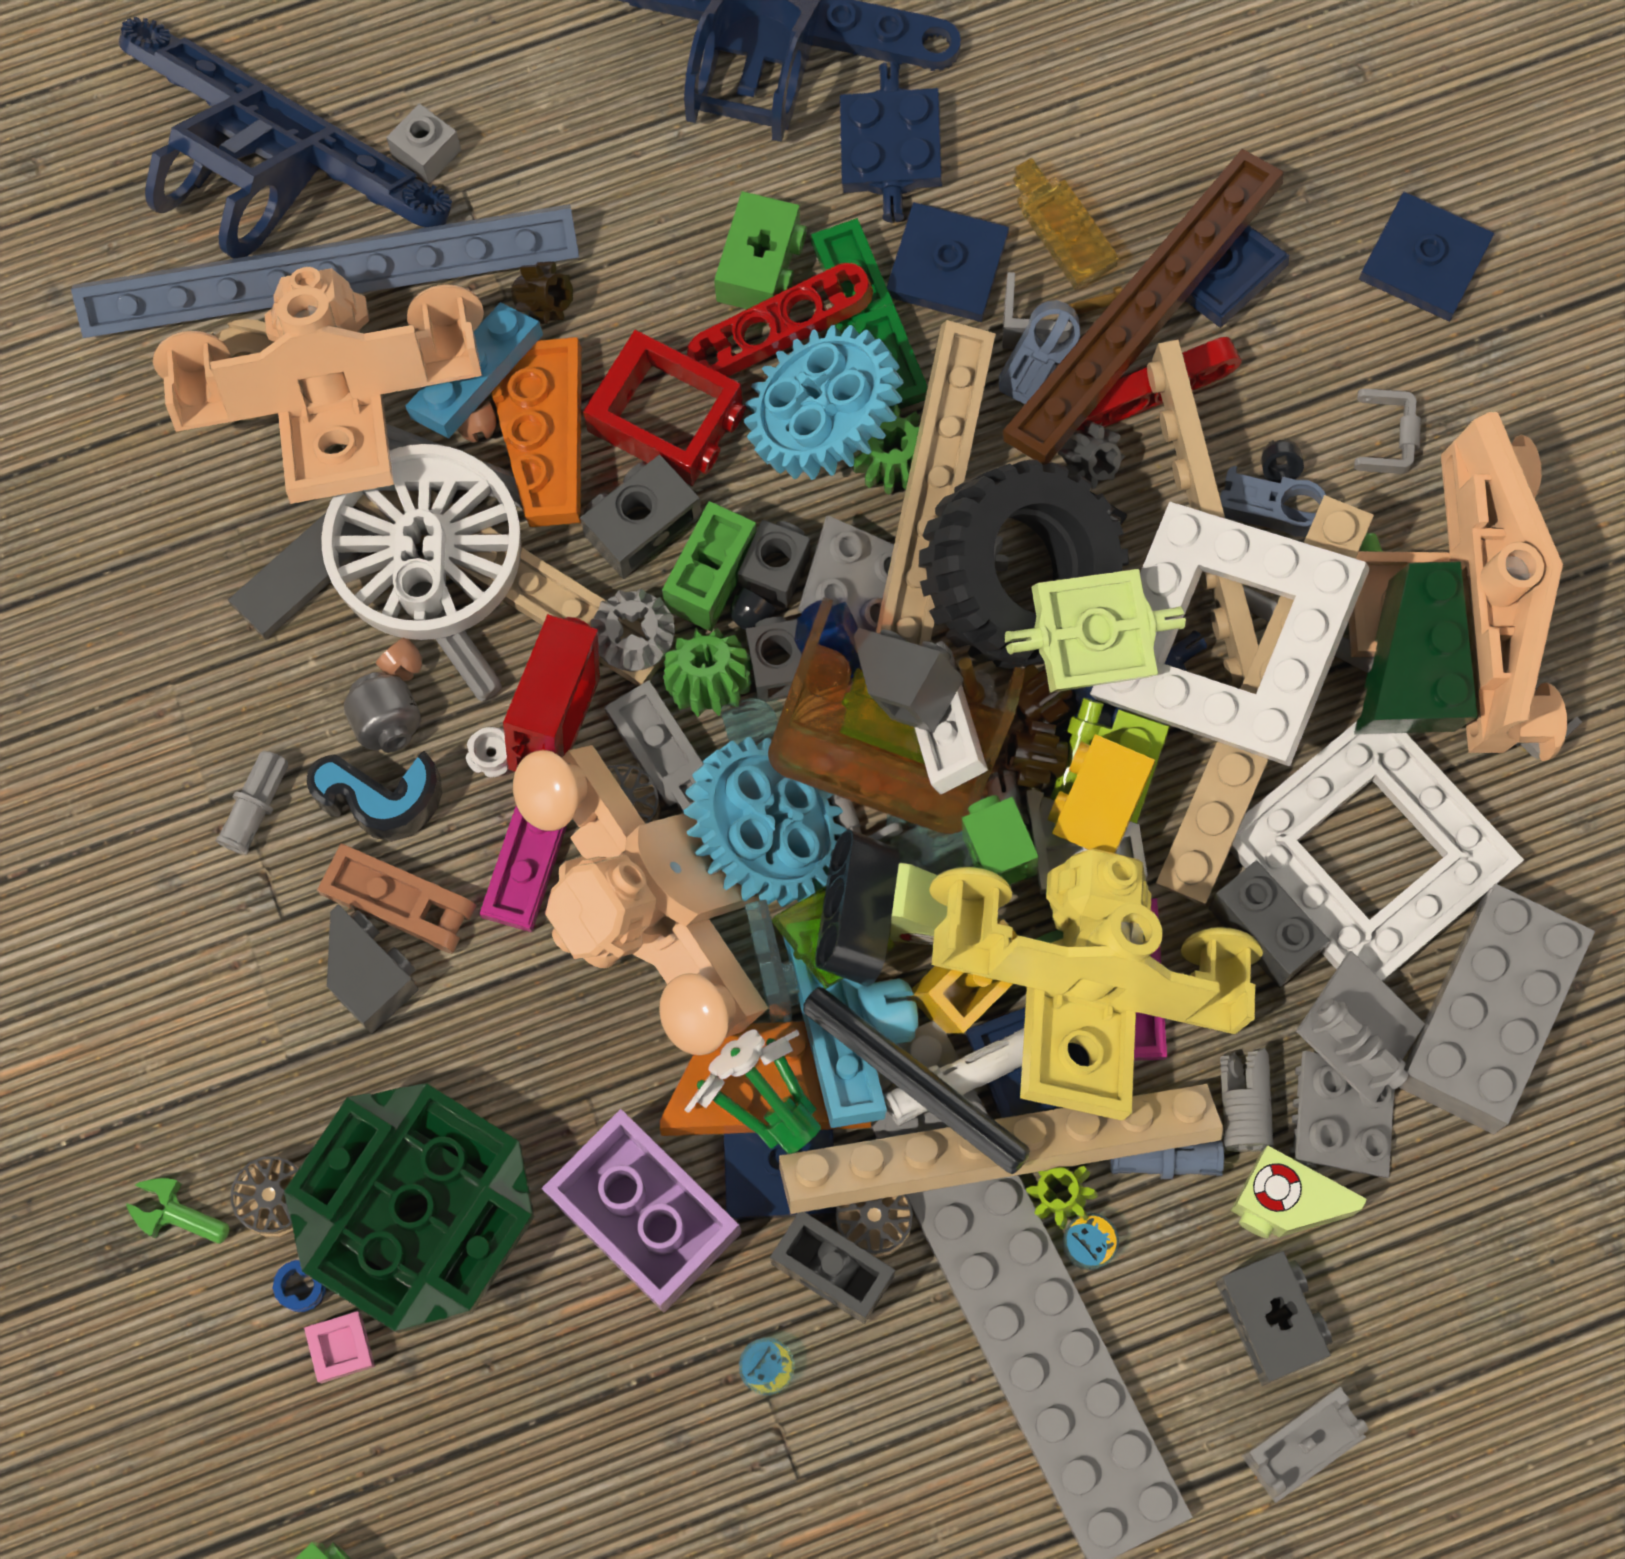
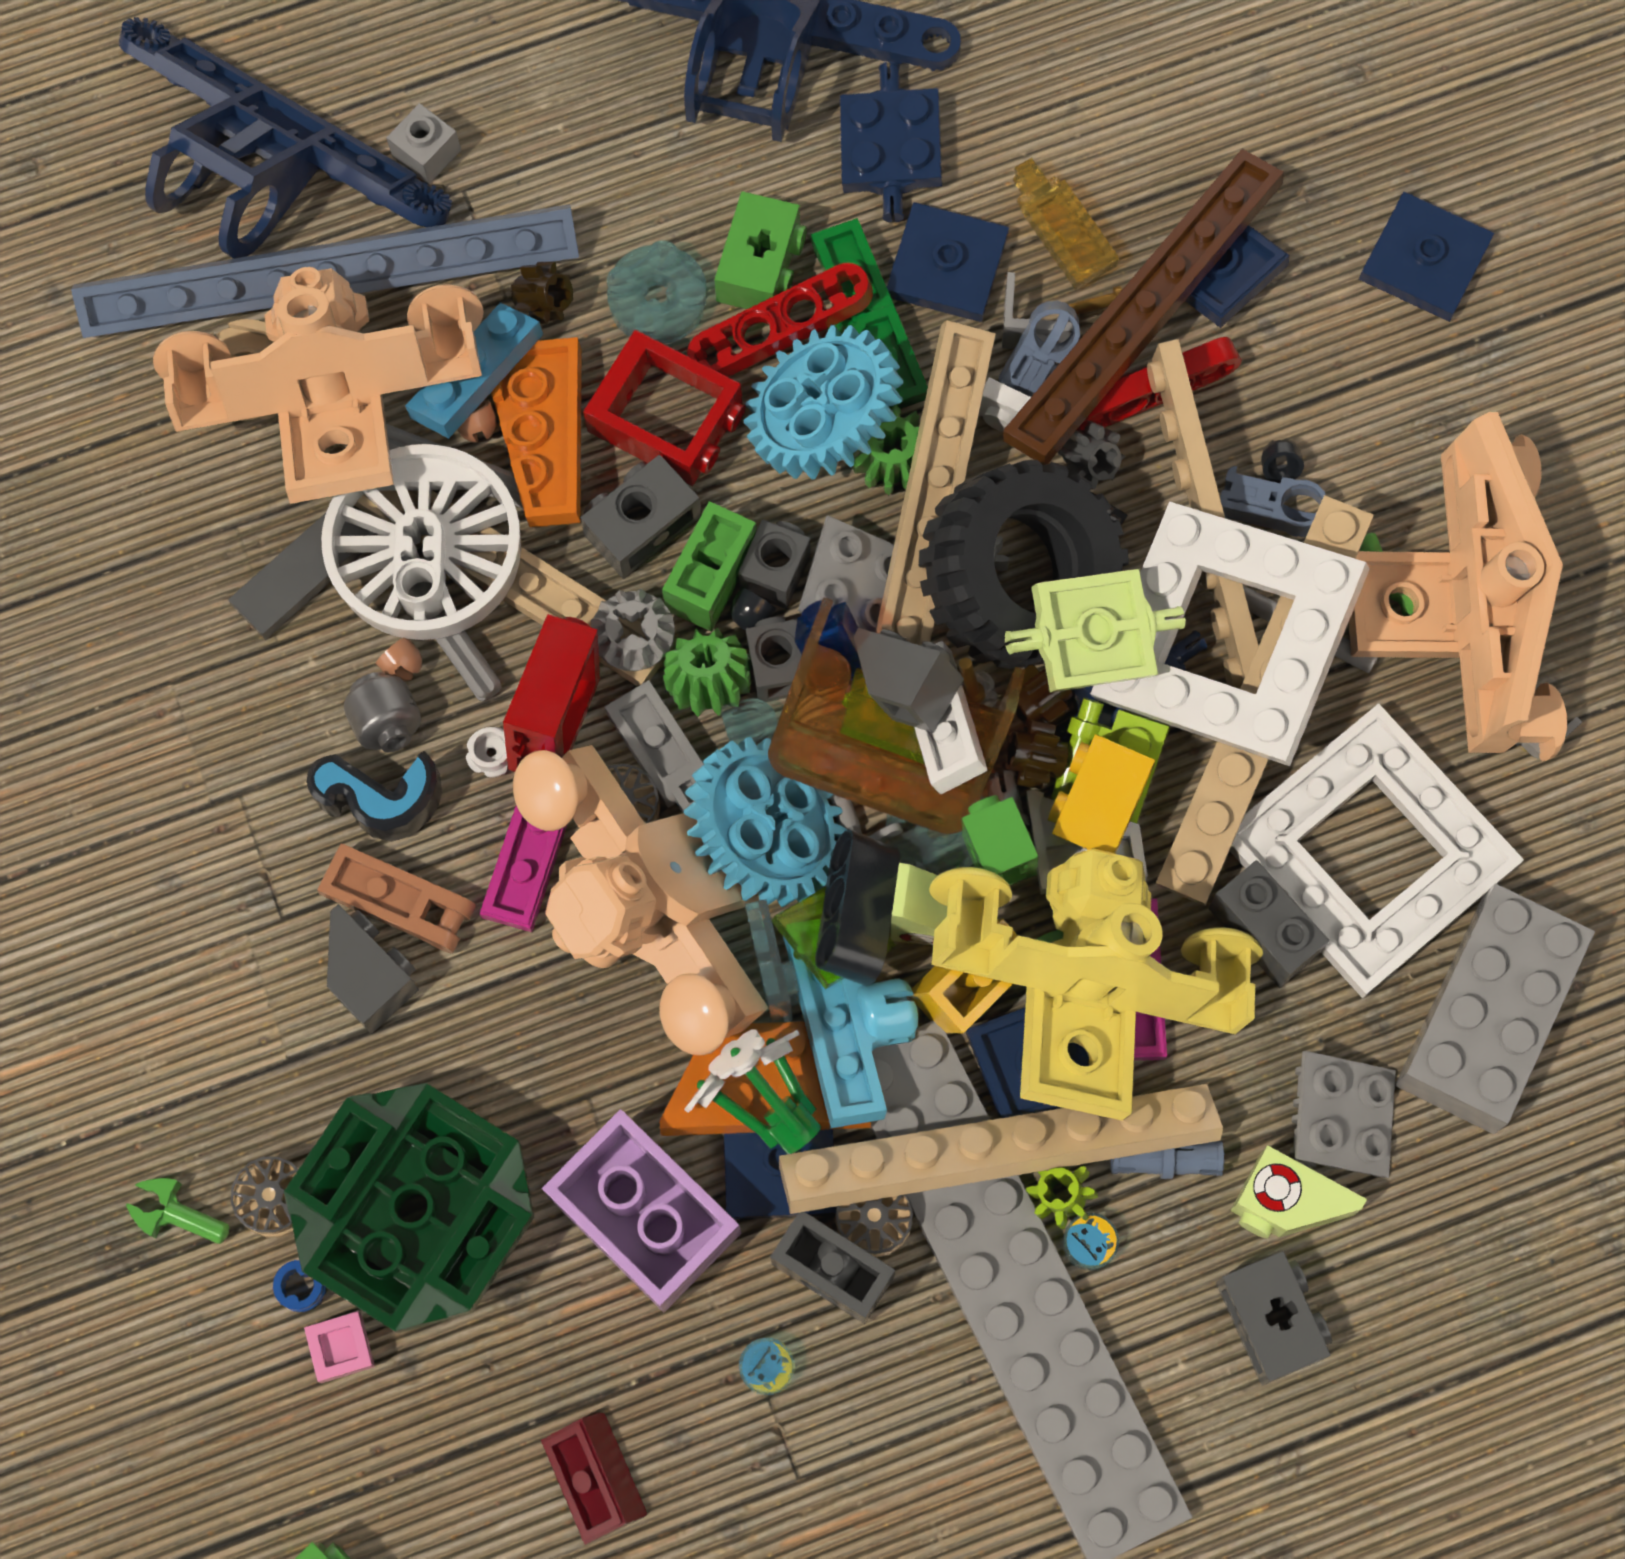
light grey axle [215,751,288,856] -> none
black axle [803,987,1030,1174] -> none
white pin [883,1028,1024,1126] -> none
light grey hinge [1220,1048,1273,1152] -> none
light grey hinge [1242,1387,1368,1503] -> none
light grey hinge [1296,951,1425,1105] -> none
light grey piece [1354,389,1421,474] -> none
dark green wedge [1354,562,1478,735] -> none
none -> dark red slope [541,1412,647,1545]
none -> clear light blue plate [607,241,707,344]
none -> white plate [979,377,1031,432]

